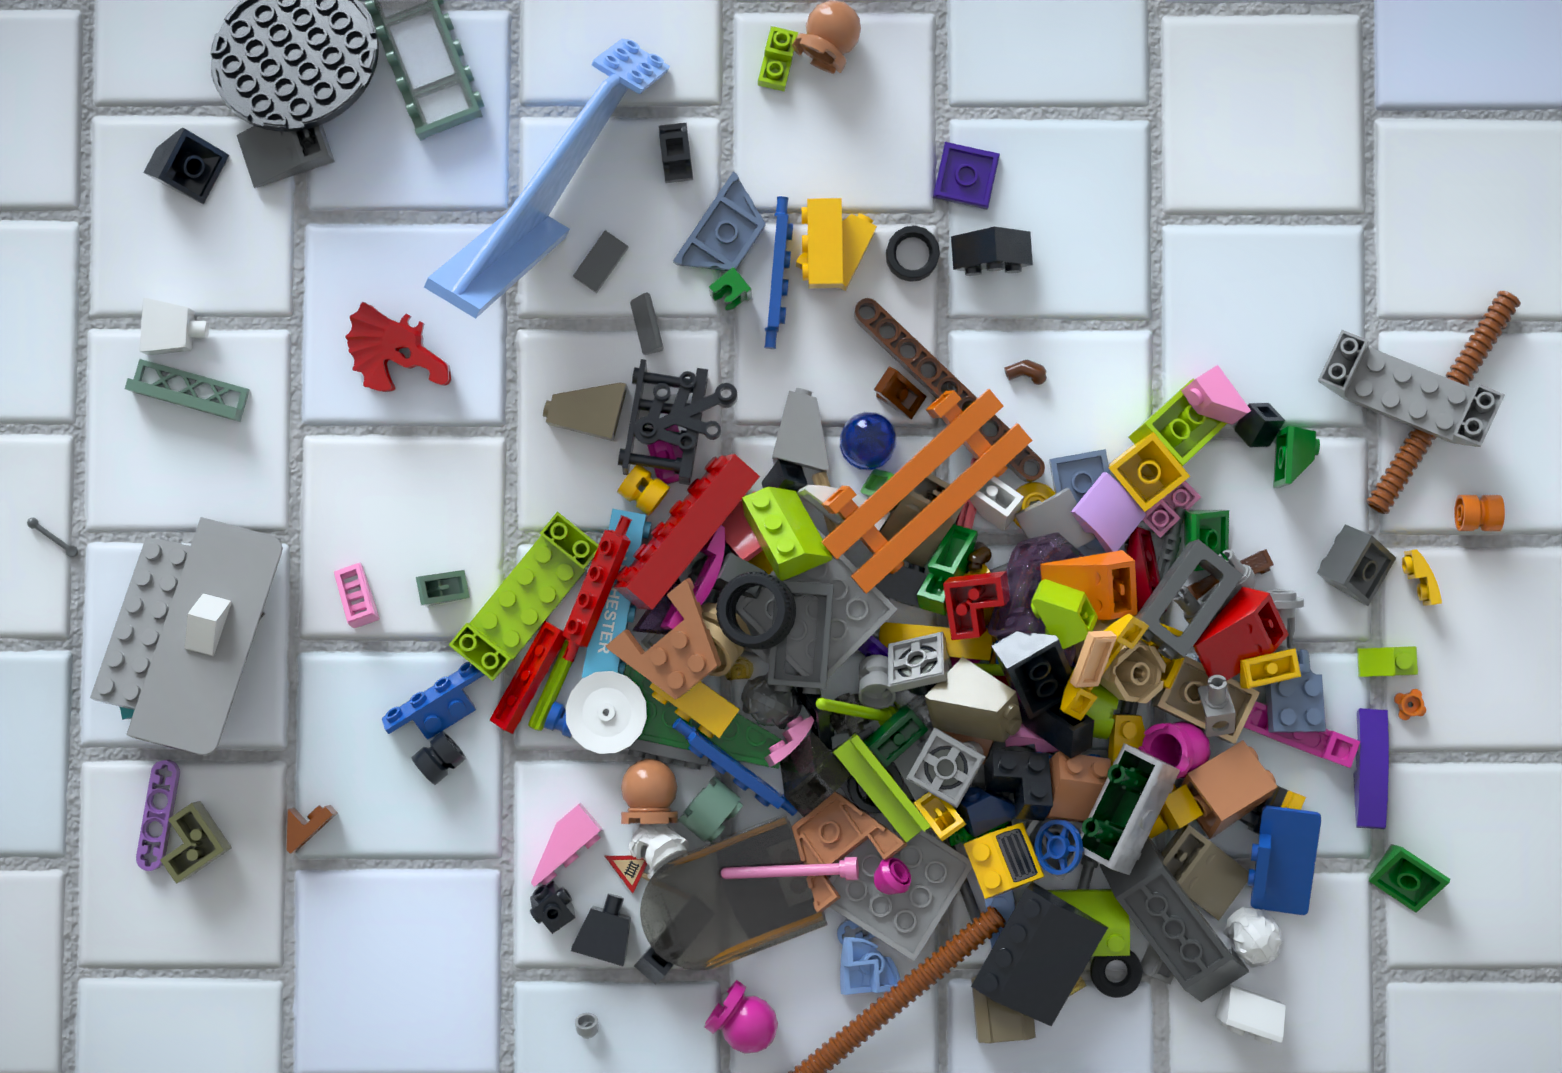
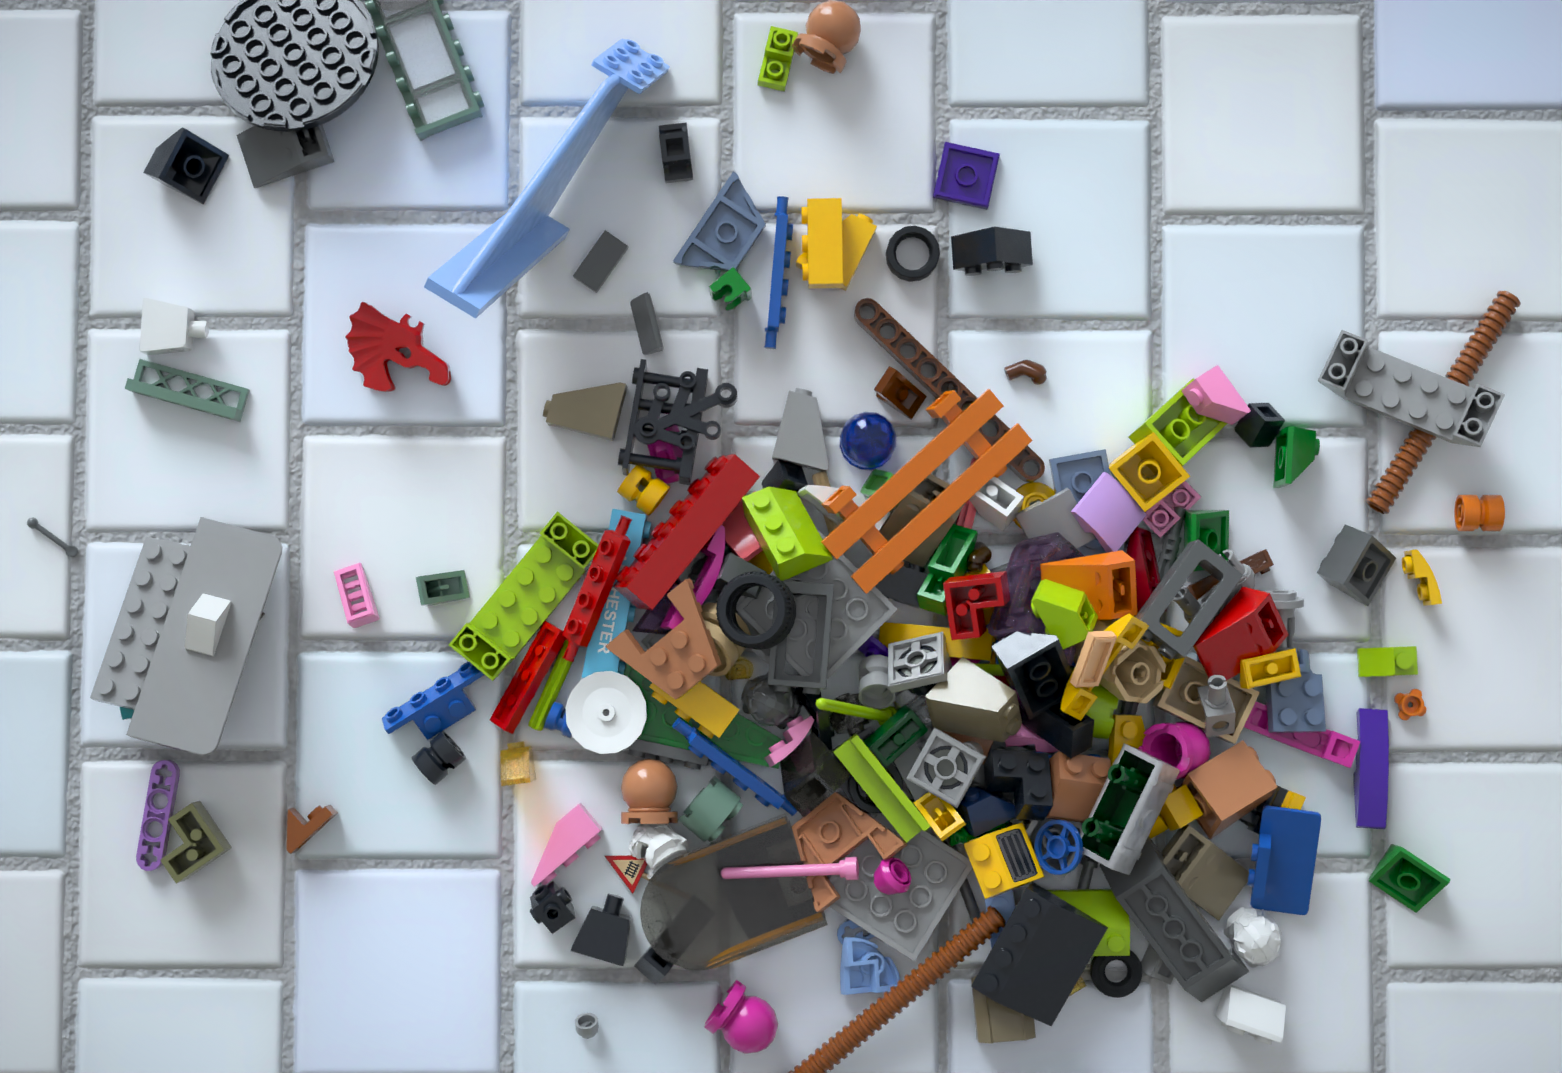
none -> clear yellow slope [500,741,536,786]

